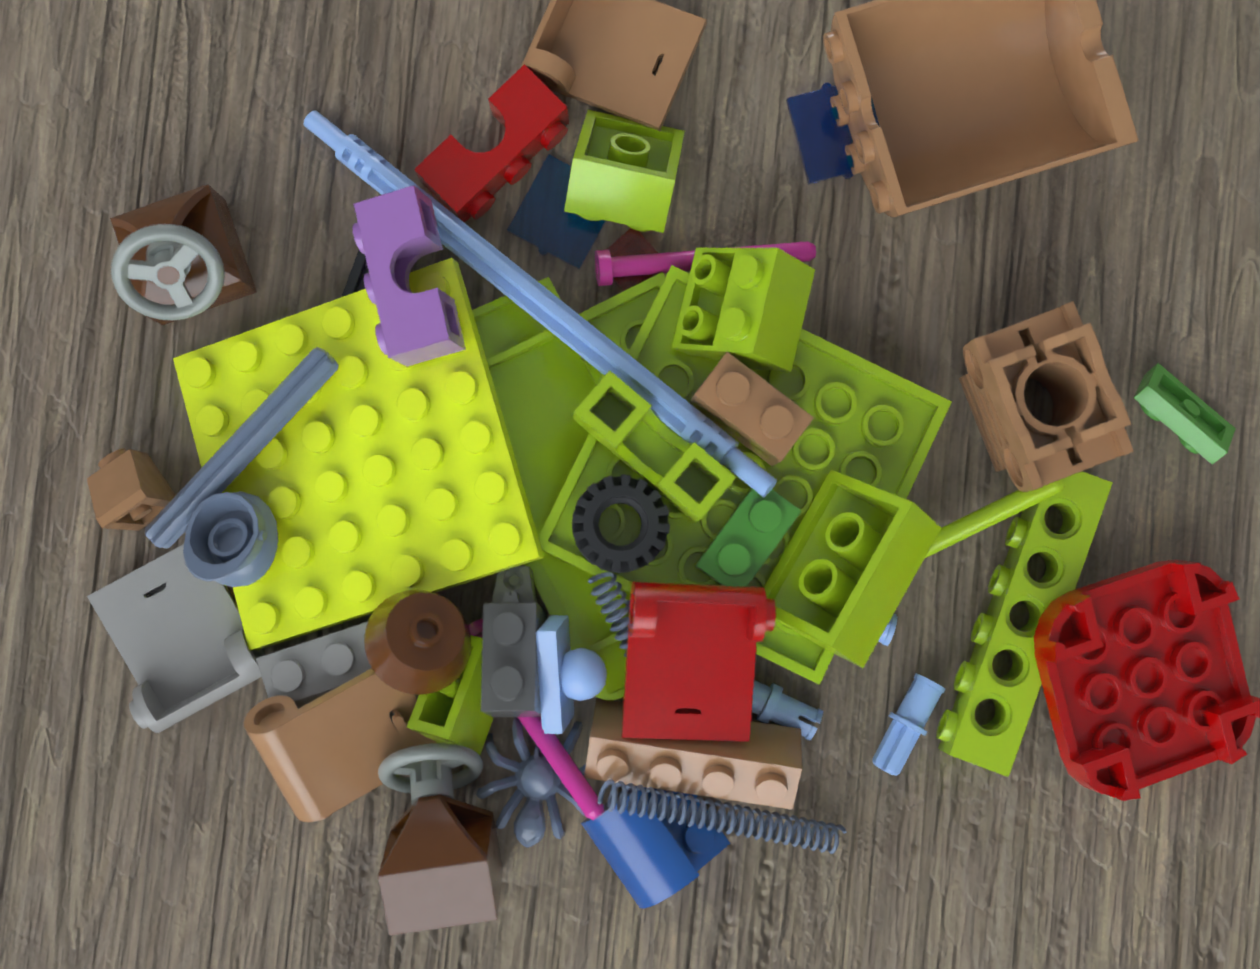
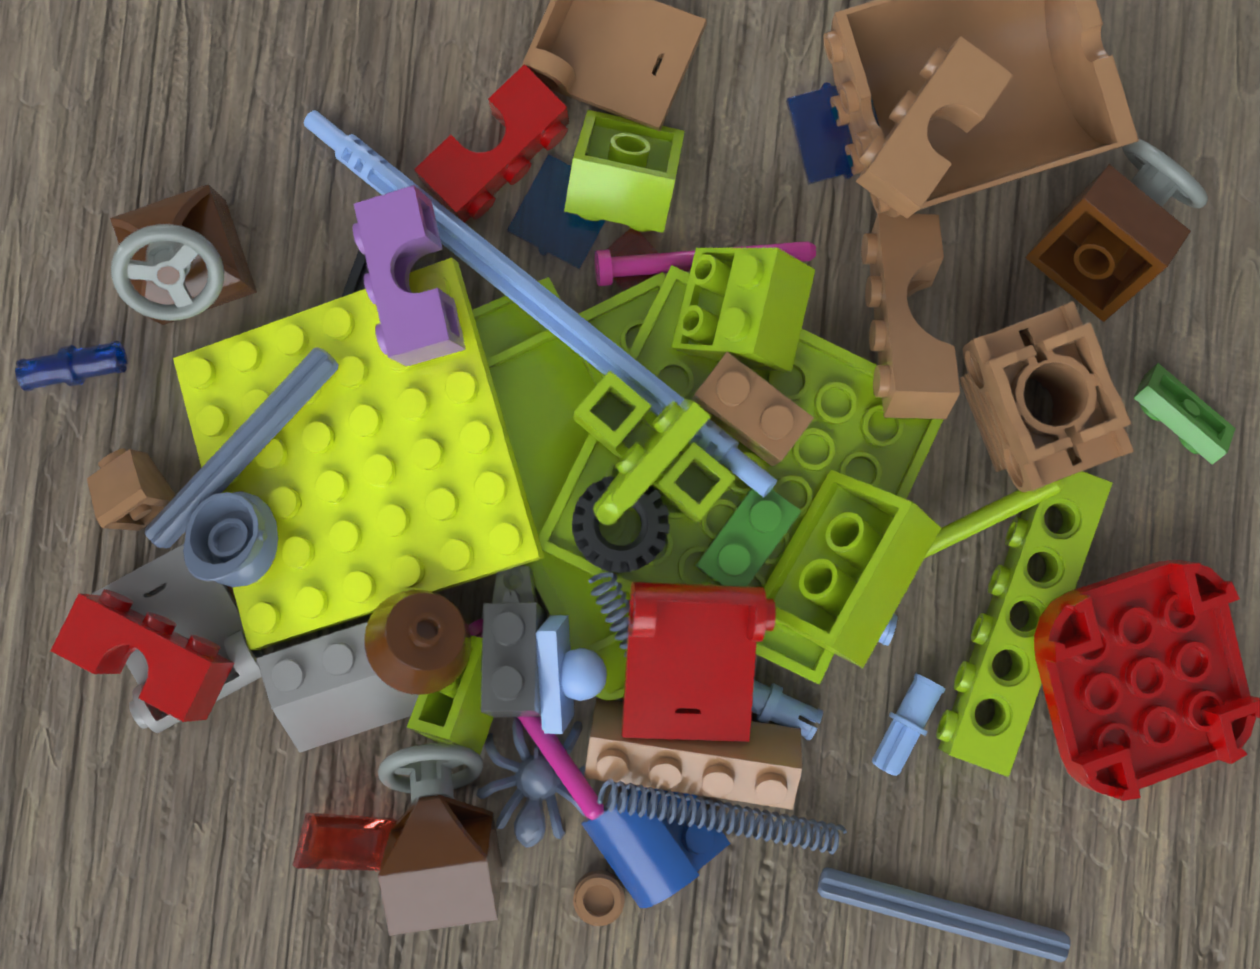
medium nougat door [244,668,437,822] -> none
none -> clear blue pin [15,340,128,391]
none -> red arch [50,589,234,722]
none -> clear red slope [292,813,397,871]
none -> medium nougat tile [573,870,625,926]
none -> lime hinge [593,398,711,525]
none -> sand blue axle [818,867,1070,962]
none -> medium nougat arch [856,36,1014,218]
none -> medium nougat arch [861,213,960,419]
none -> reddish brown piece [1025,138,1208,322]

